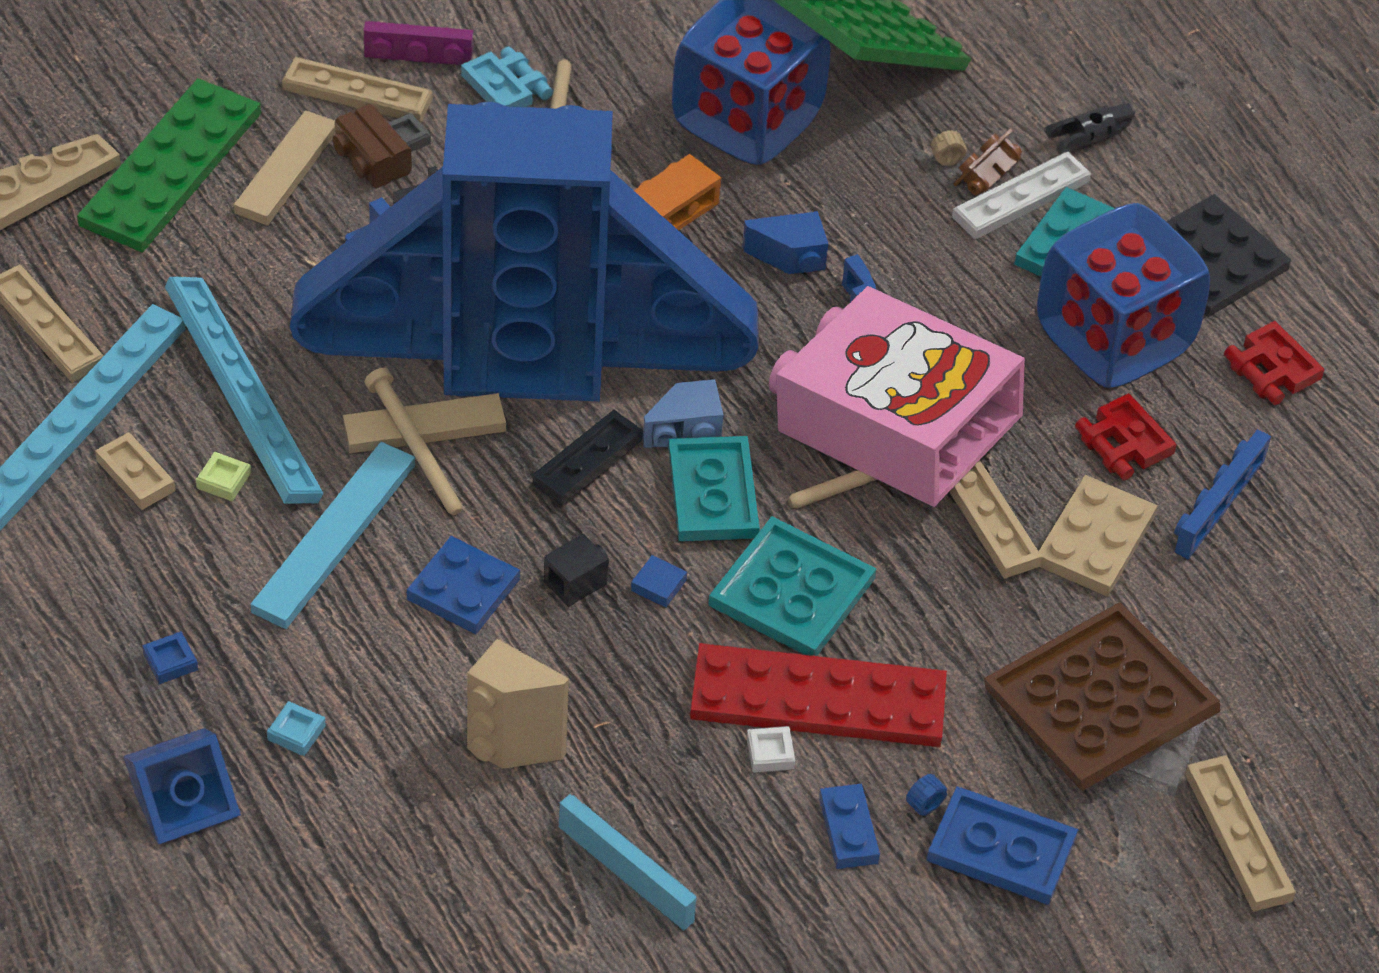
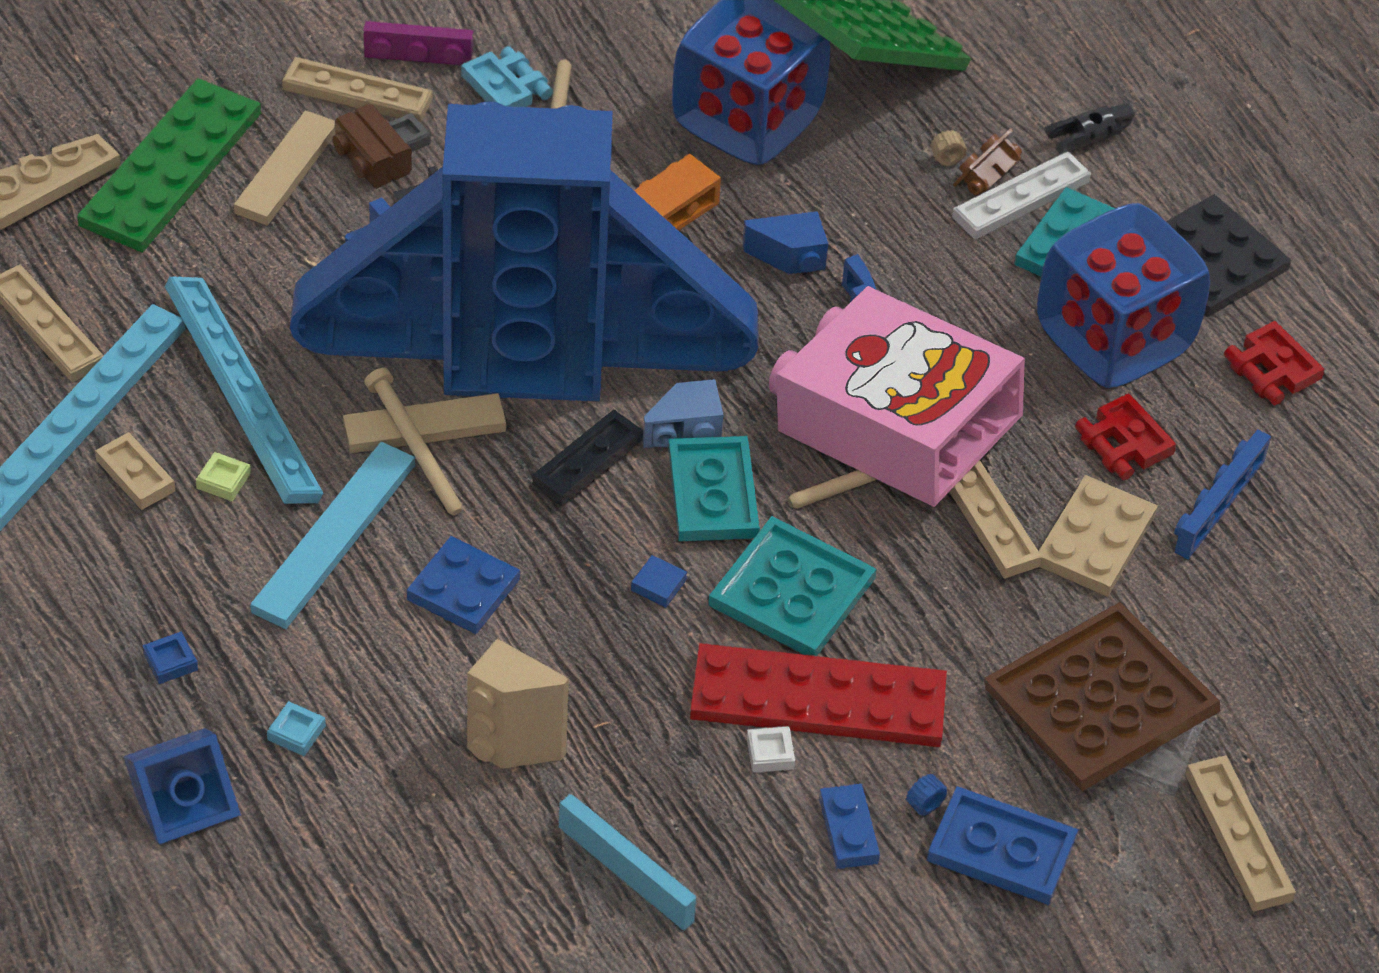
black brick [544,533,609,607] -> none

